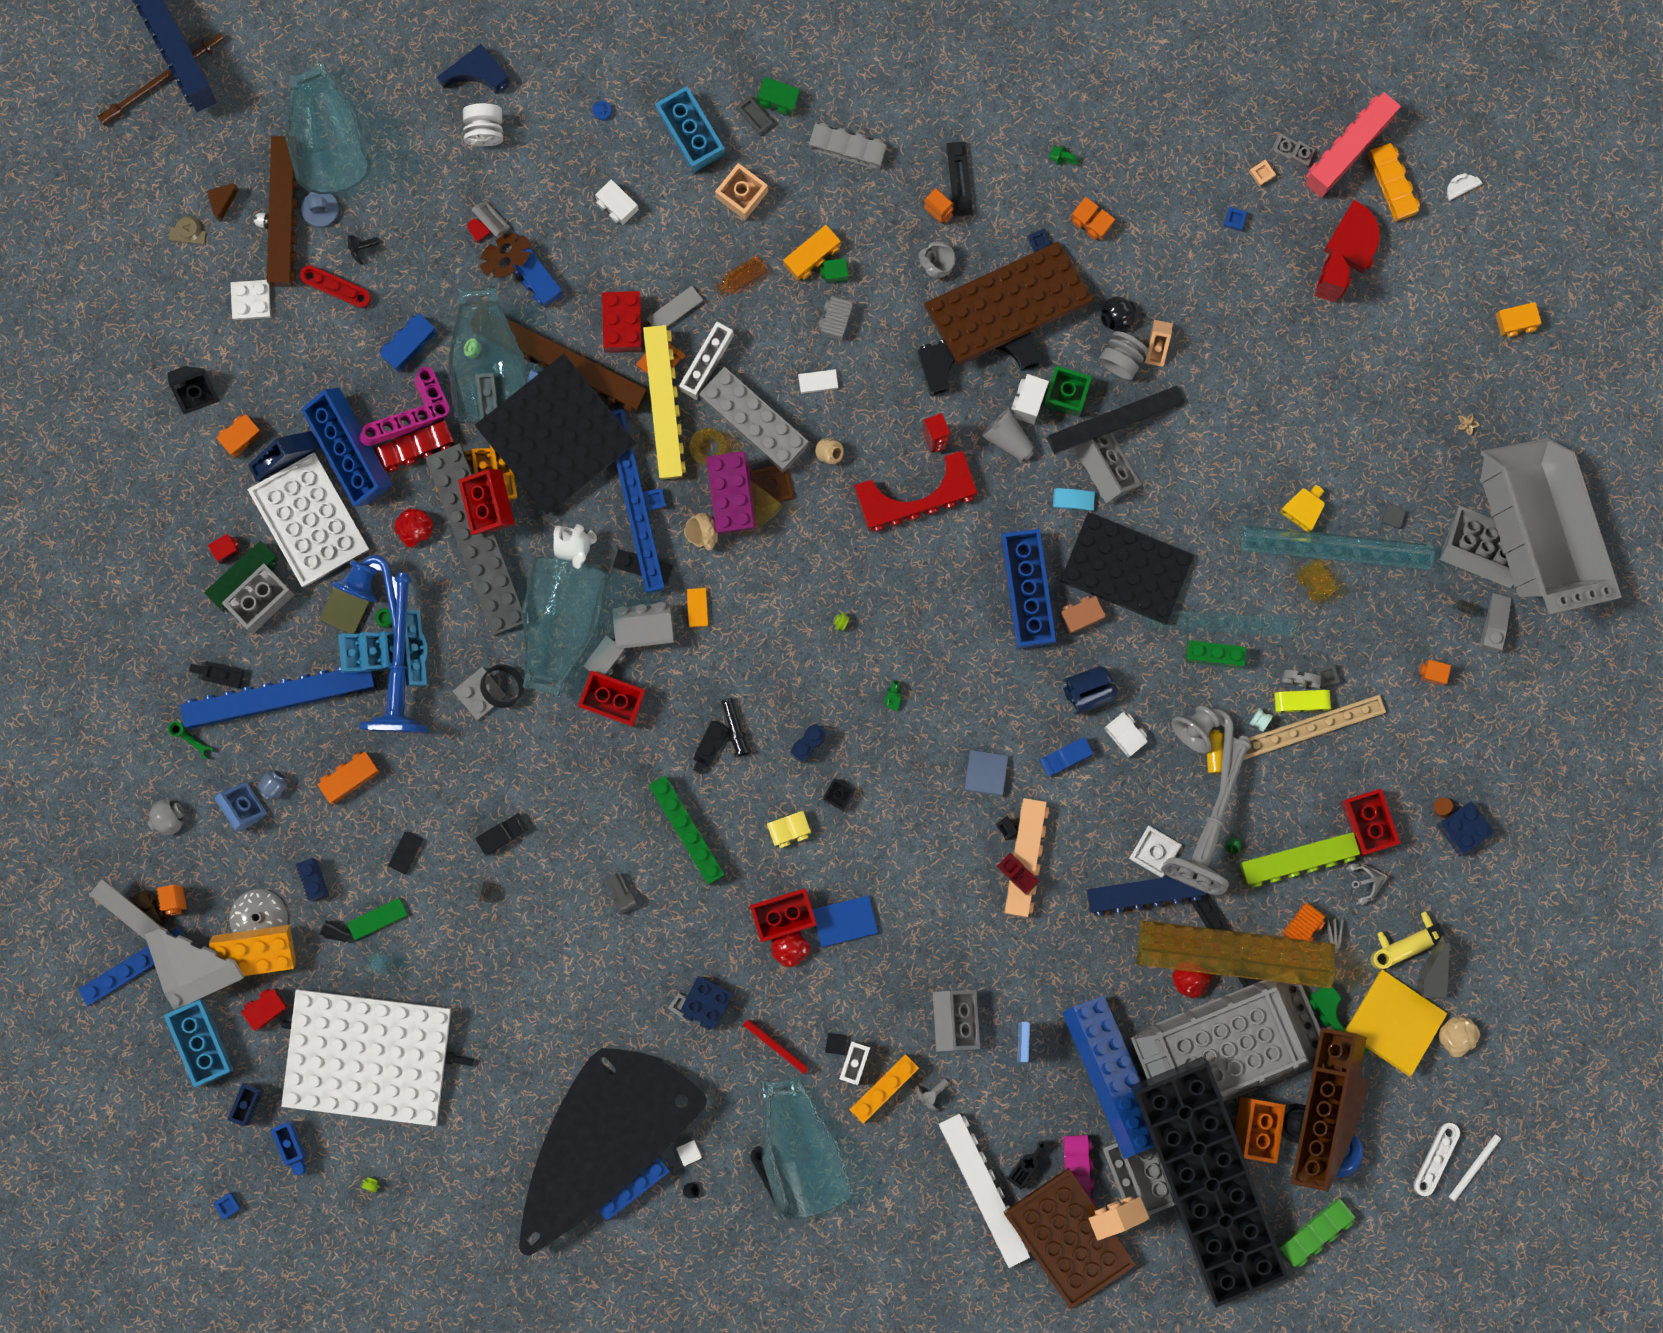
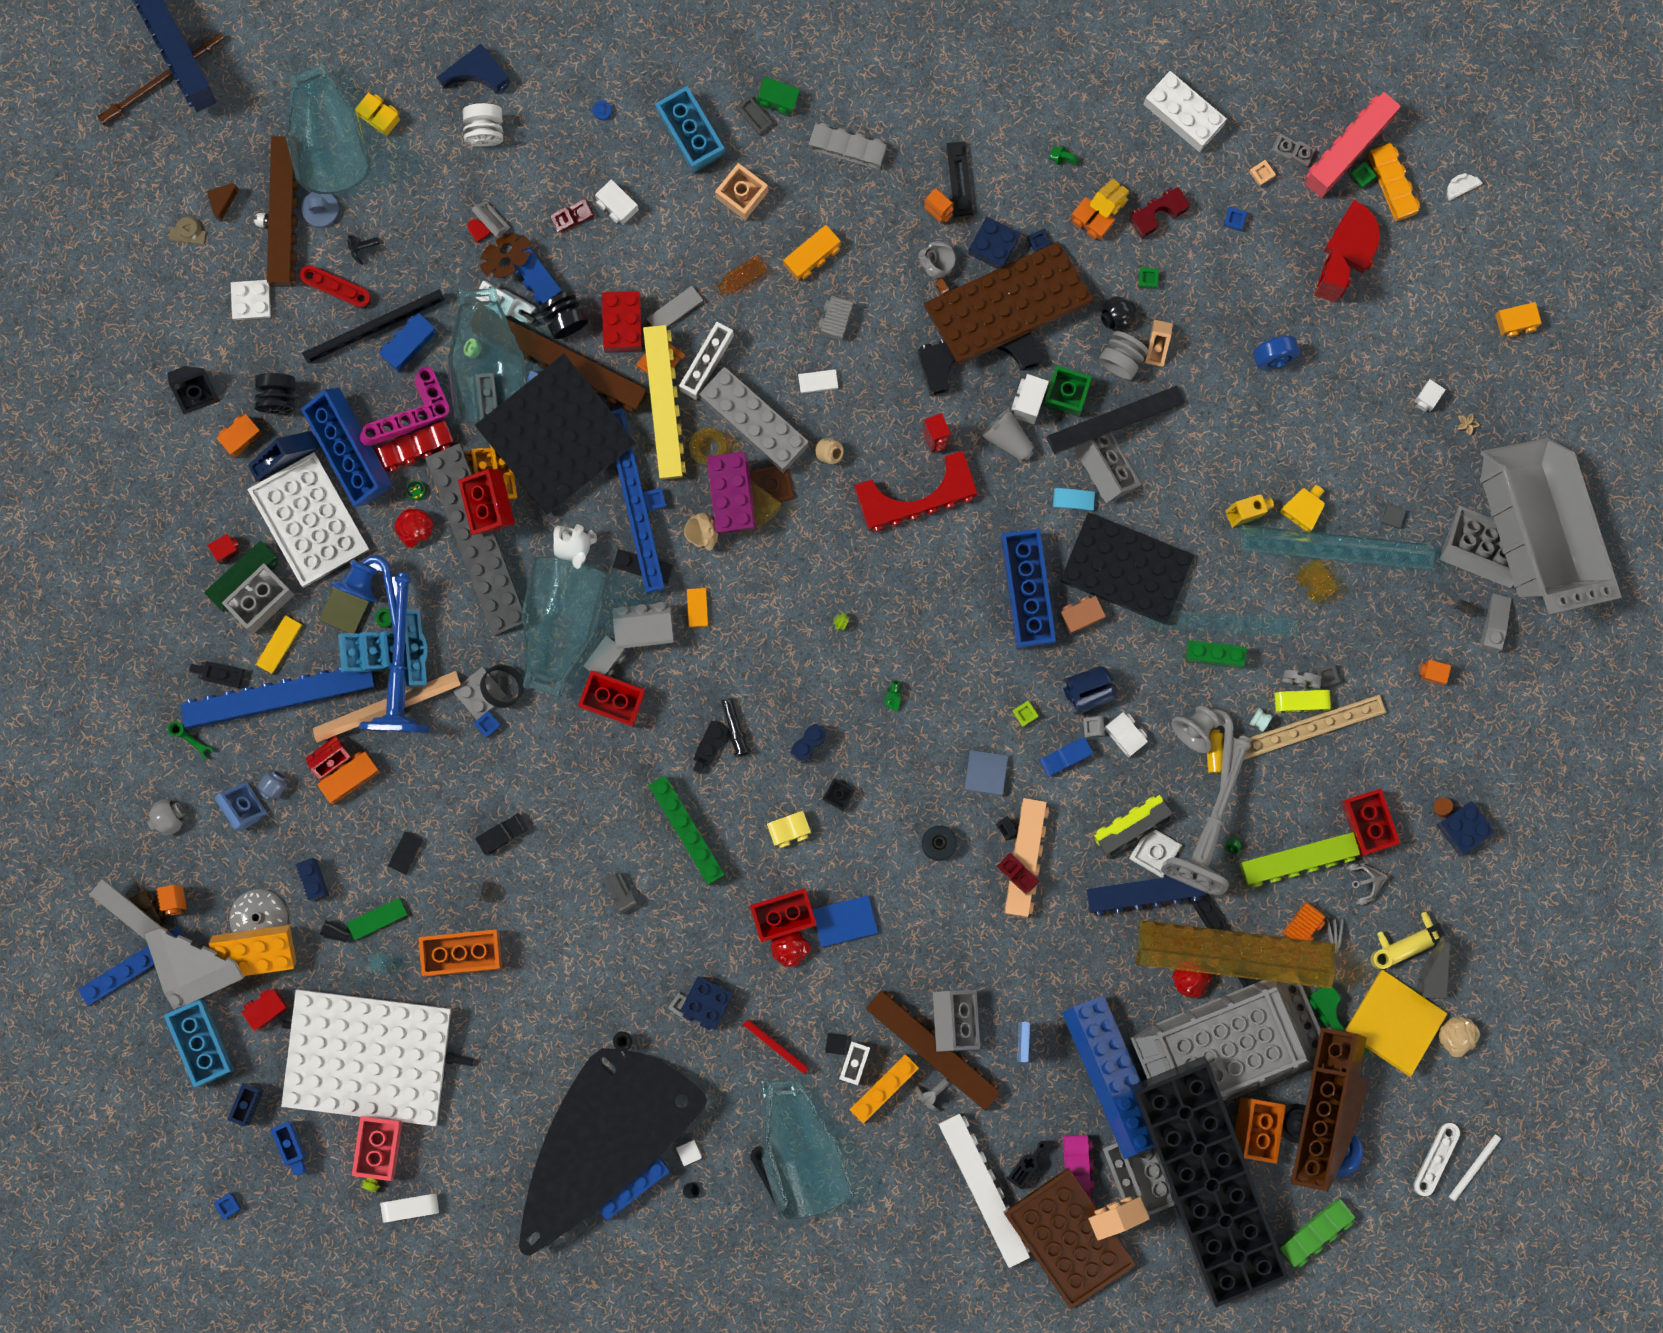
green brick [820,258,848,284] -> none
none -> black wheel [254,373,295,414]
none -> yellow tile [256,615,303,674]
none -> black tile [302,289,445,363]
none -> red brick [305,736,351,780]
none -> light nougat tile [313,671,461,742]
none -> coral brick [352,1116,403,1181]
none -> yellow piece [355,92,400,137]
none -> white beam [380,1193,439,1223]
none -> green tile [406,481,426,500]
none -> orange brick [419,929,502,977]
none -> blue plate [474,711,501,738]
none -> white plate [475,280,538,324]
none -> black wheel [539,291,589,340]
none -> slope [550,199,595,232]
none -> black cone [613,1031,632,1051]
none -> reddish brown brick [865,991,1000,1111]
none -> black wheel [922,825,957,861]
none -> dark orange tile [935,278,950,295]
none -> dark blue brick [968,216,1020,269]
none -> lime plate [1012,701,1039,727]
none -> light grey tile [1083,716,1105,737]
none -> yellow brick [1090,179,1129,218]
none -> dark grey piece [1094,795,1173,859]
none -> dark red arch [1129,187,1190,239]
none -> green plate [1138,267,1159,289]
none -> white brick [1143,71,1227,152]
none -> yellow torso [1225,494,1274,528]
none -> blue wheel [1253,336,1301,370]
none -> green plate [1350,162,1377,189]
none -> white brick [1414,379,1446,412]

